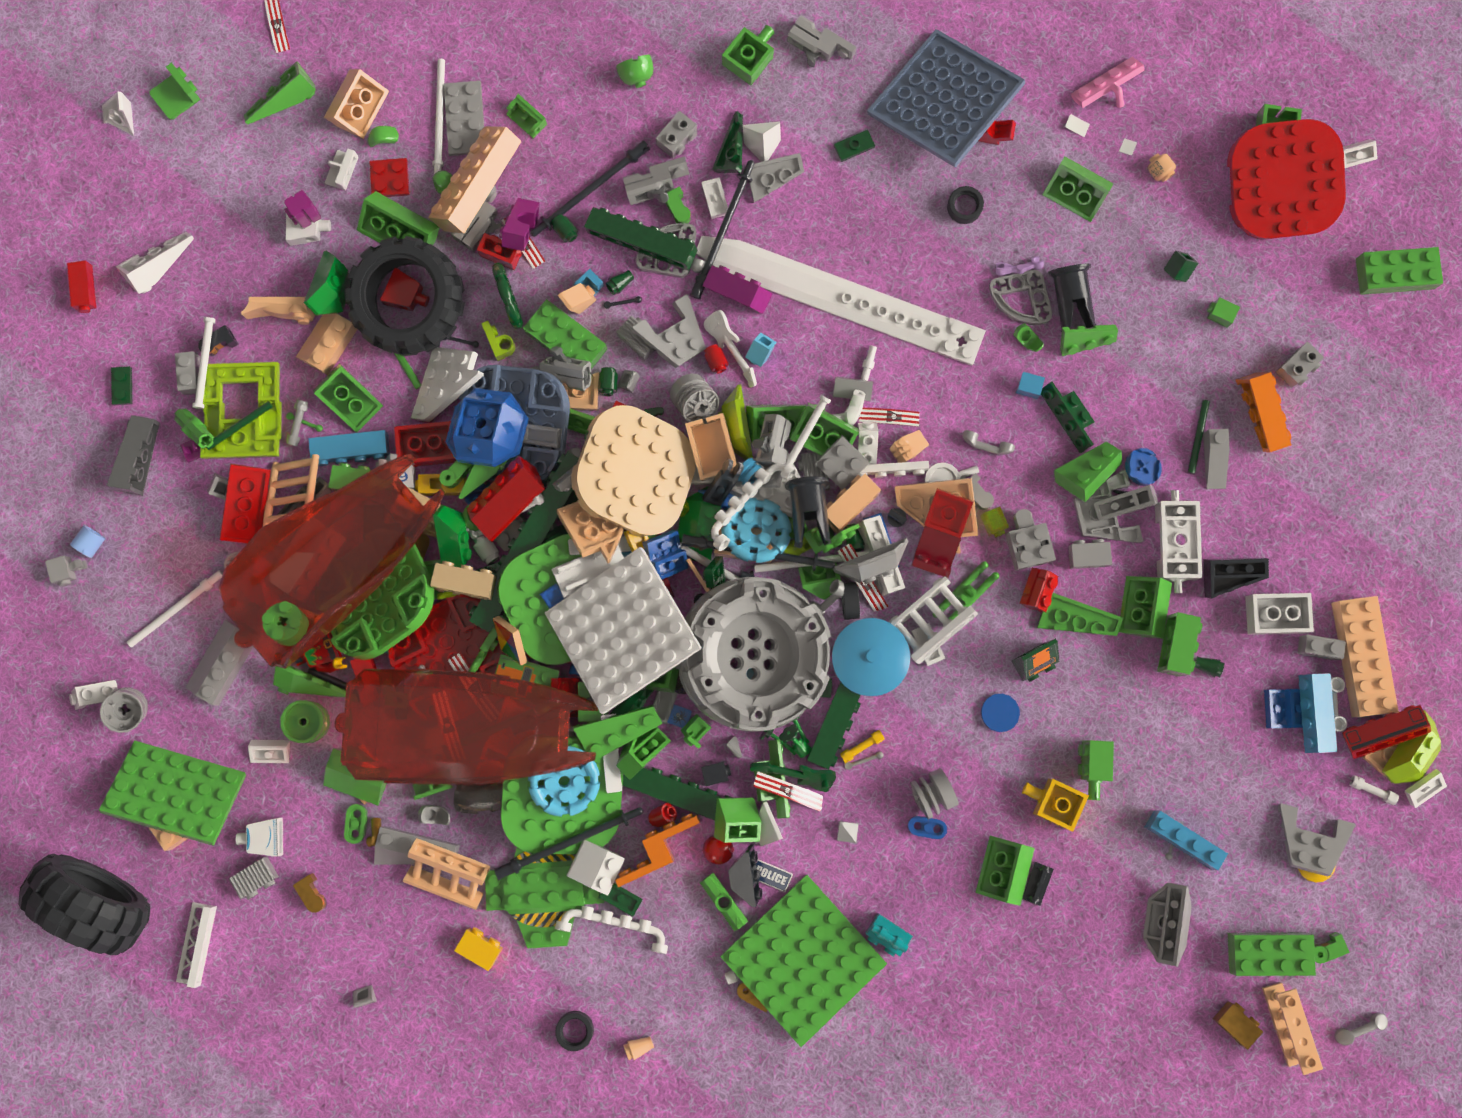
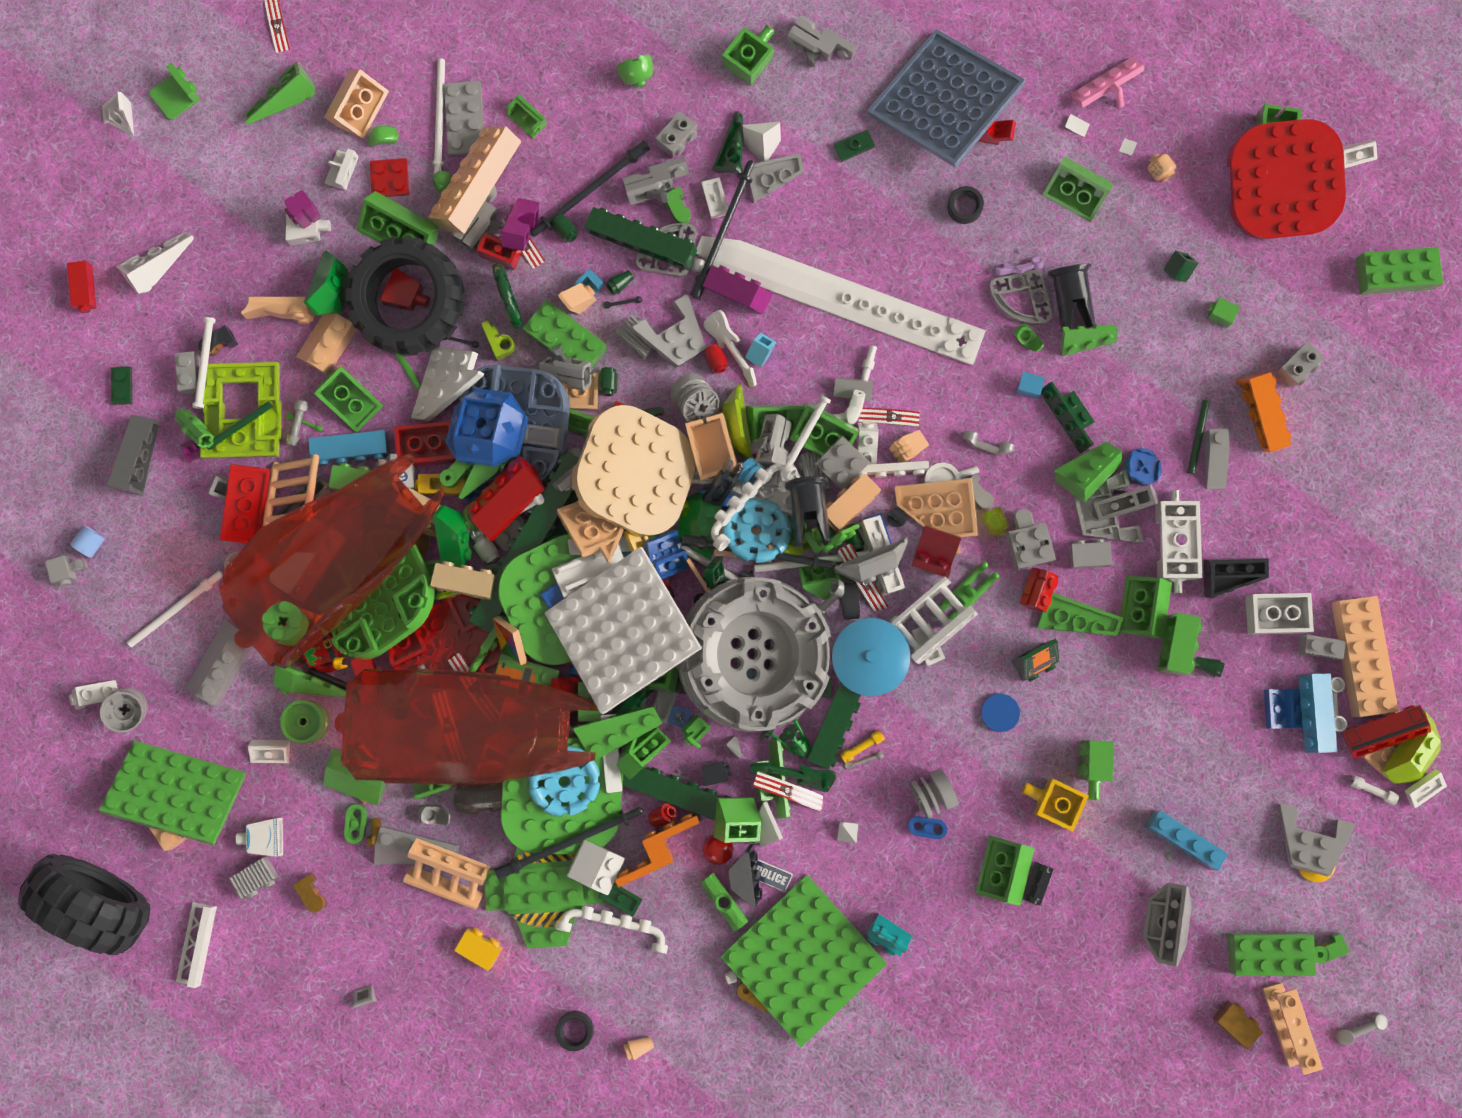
light grey slope [618,370,640,393] -> none
red plate [924,488,974,538] -> none

